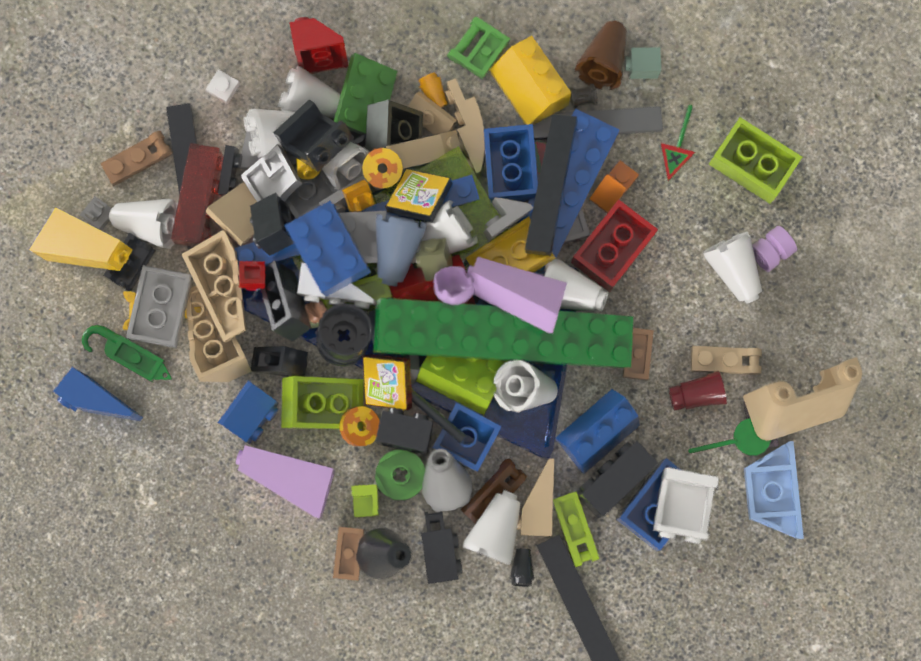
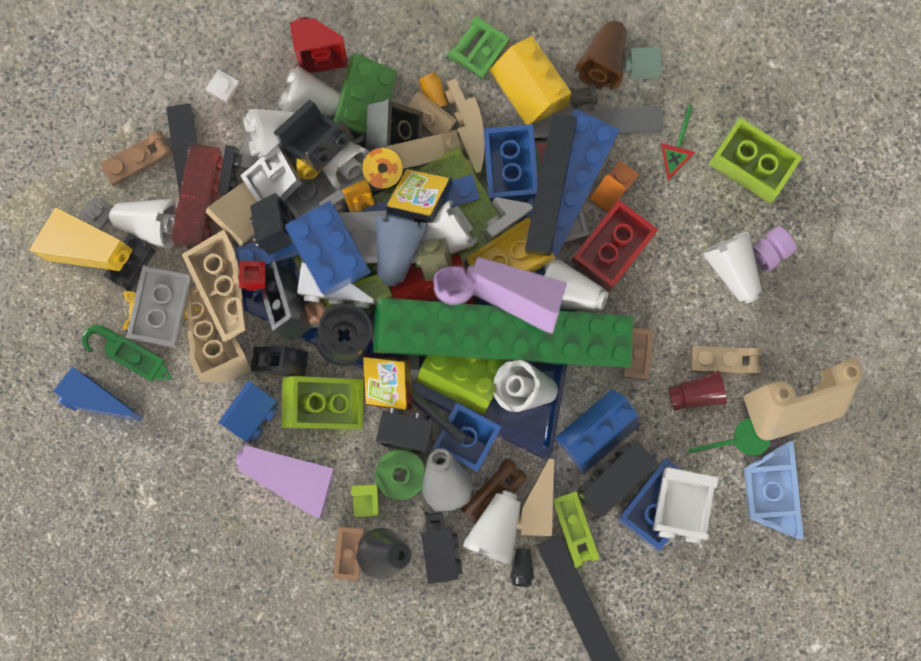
orange piece [340,406,380,446] -> none

